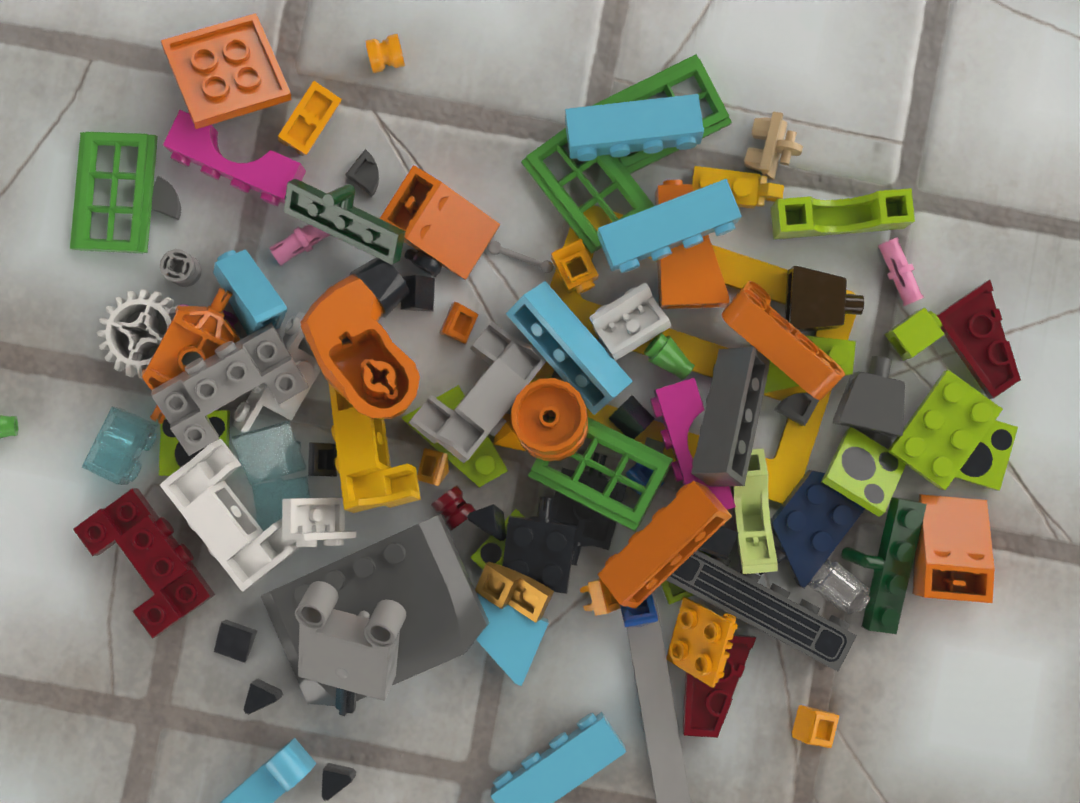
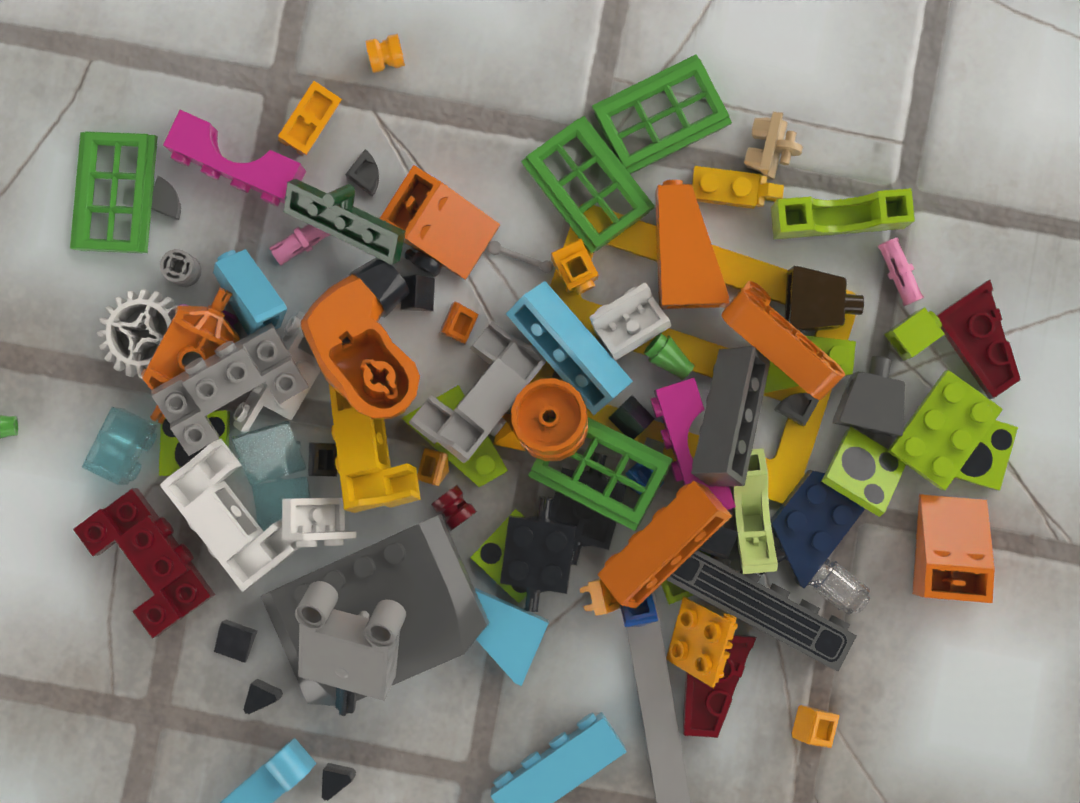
orange plate [161,13,292,129] -> none
black slope [467,504,506,541] -> none
pearl gold slope [475,562,554,623] -> none
medium azure brick [565,94,704,161] -> none
medium azure brick [597,178,742,273] -> none
dark green plate [841,497,927,634] -> none

